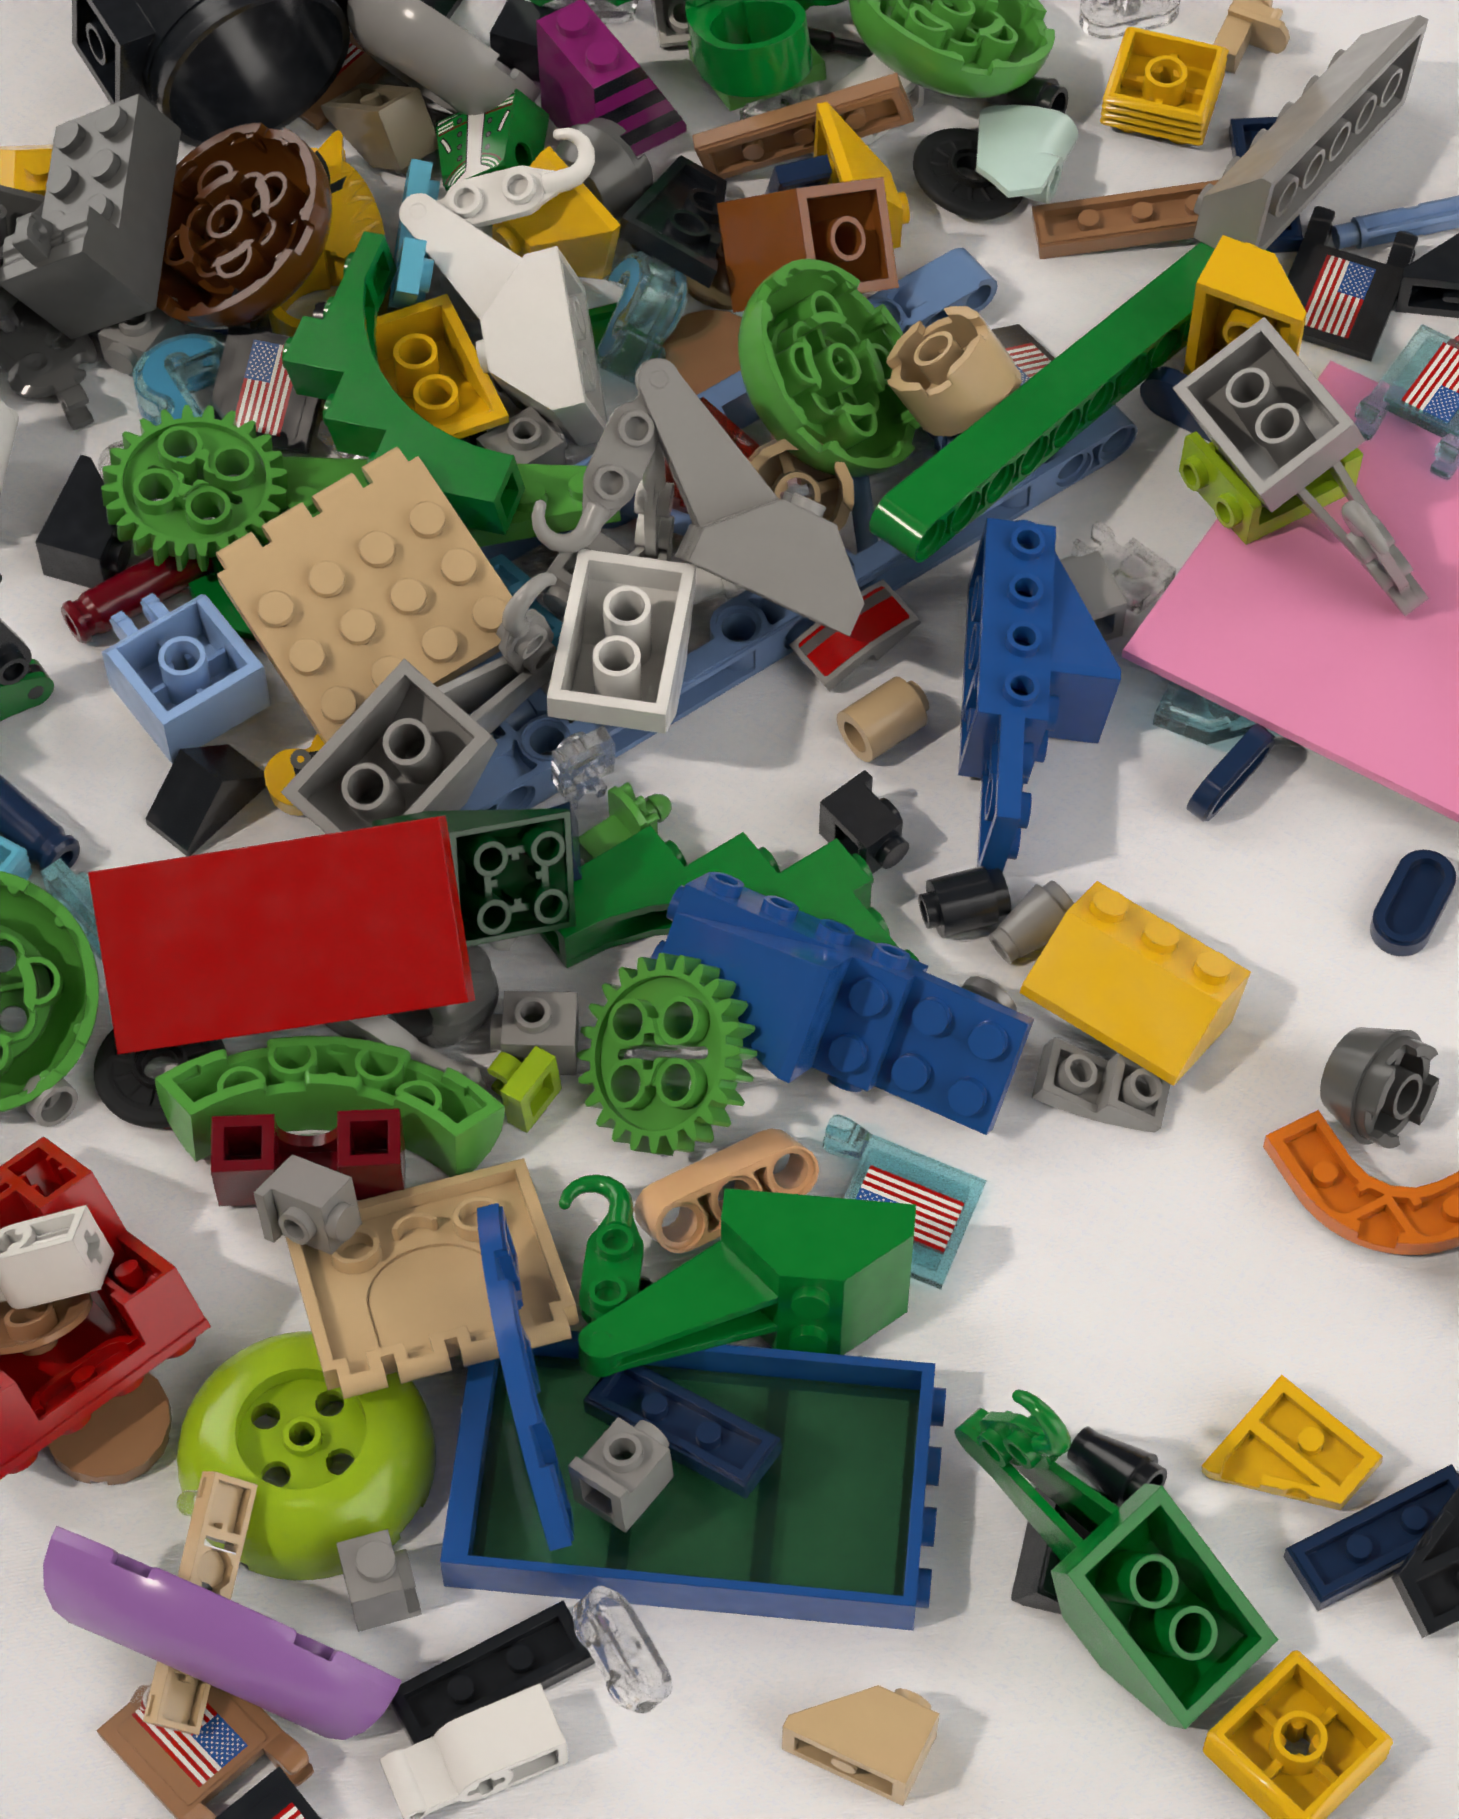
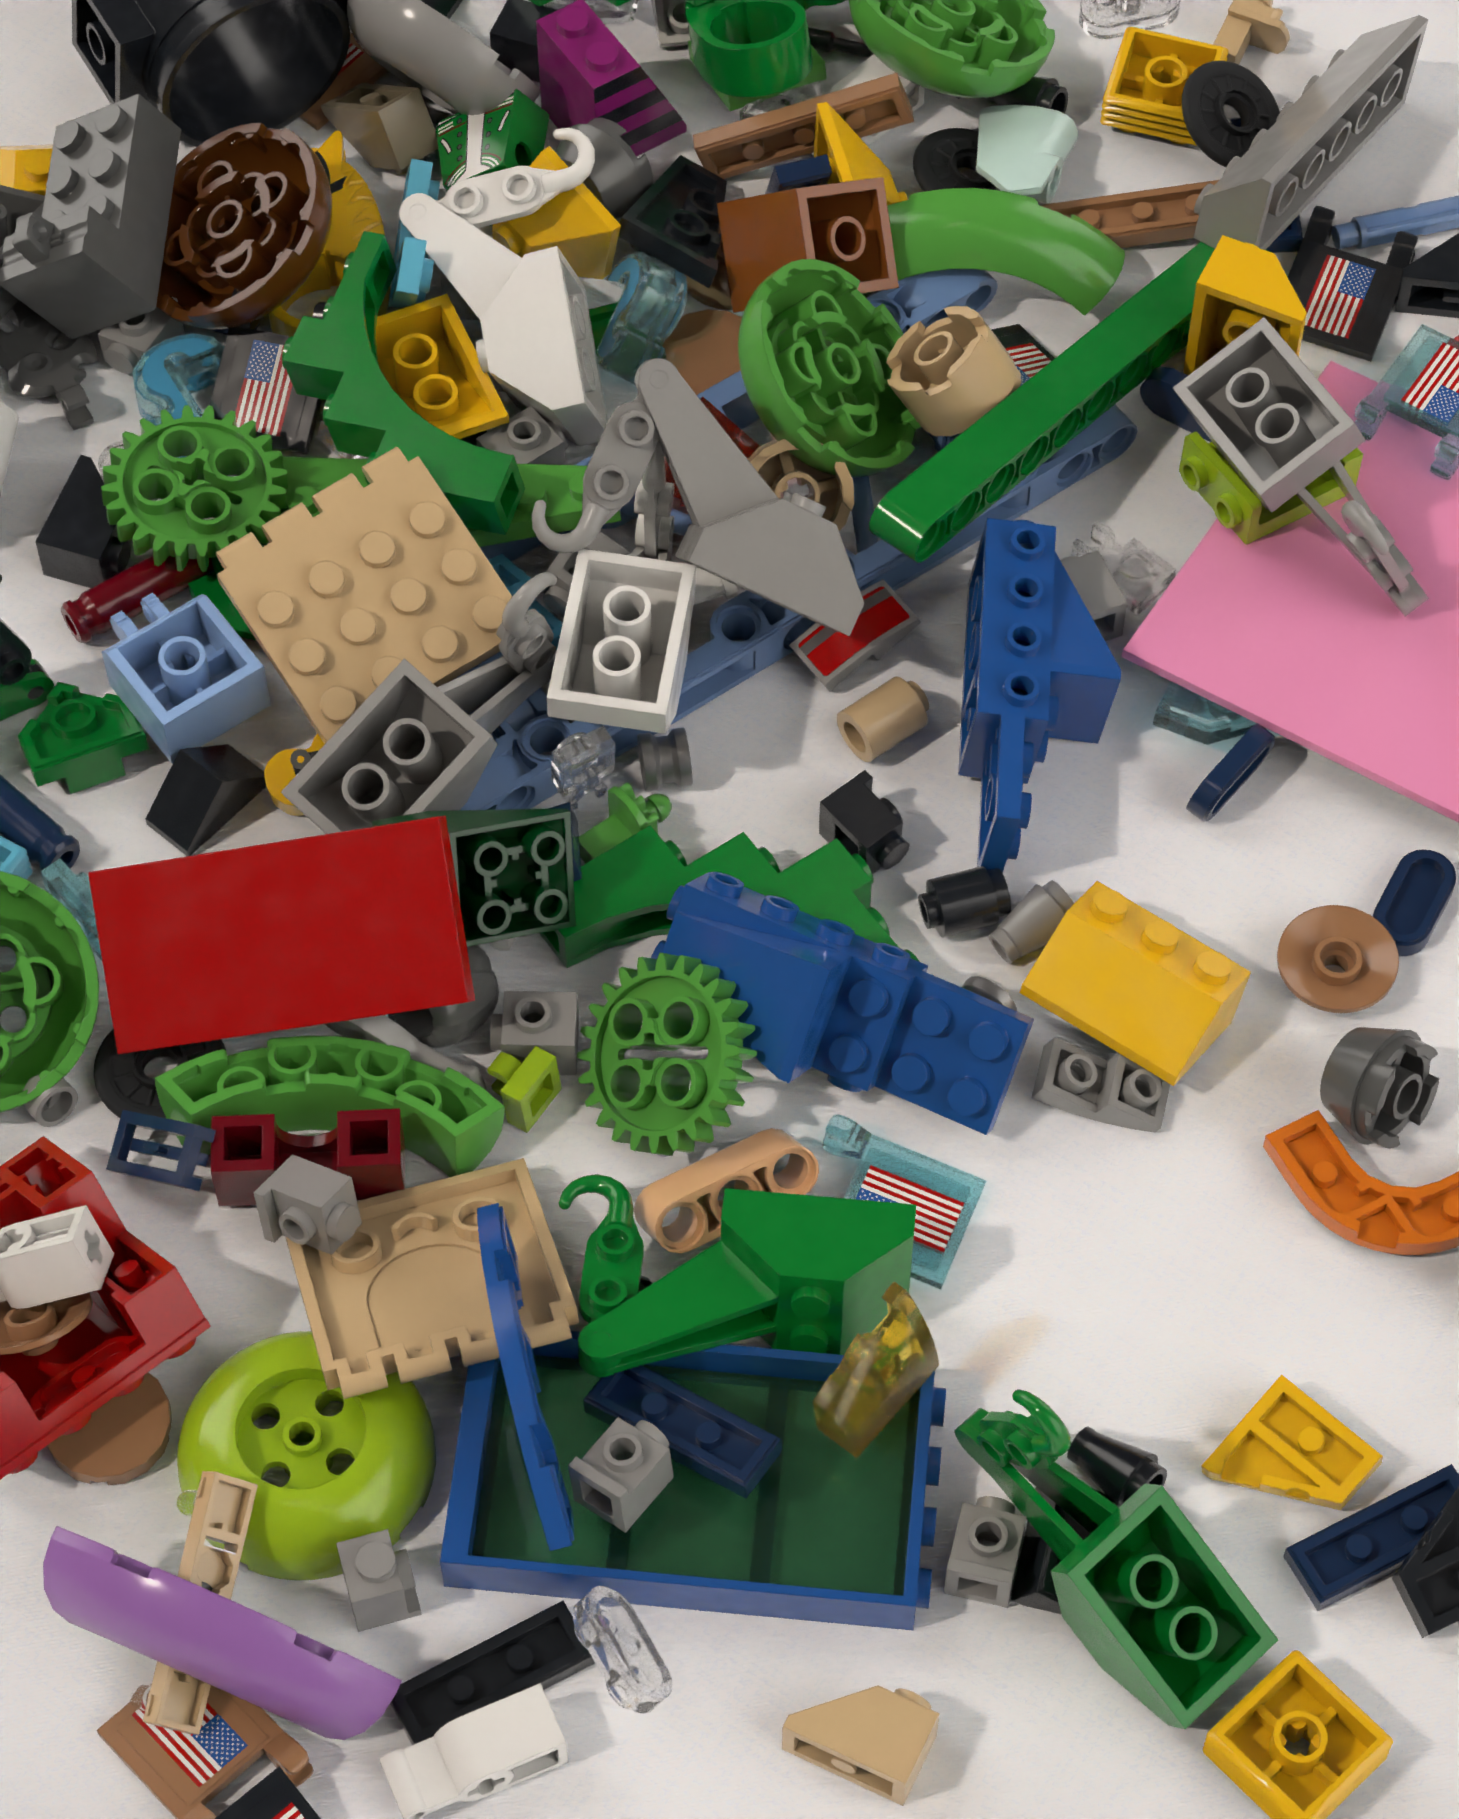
none -> green plate [18,682,149,794]
none -> dark blue tile [106,1110,216,1191]
none -> flat silver wheel [637,727,693,792]
none -> clear yellow slope [813,1282,939,1458]
none -> bright green brick [862,188,1125,316]
none -> light grey brick [944,1496,1027,1608]
none -> black wheel [1182,61,1280,167]
none -> medium nougat dish [1277,905,1399,1013]

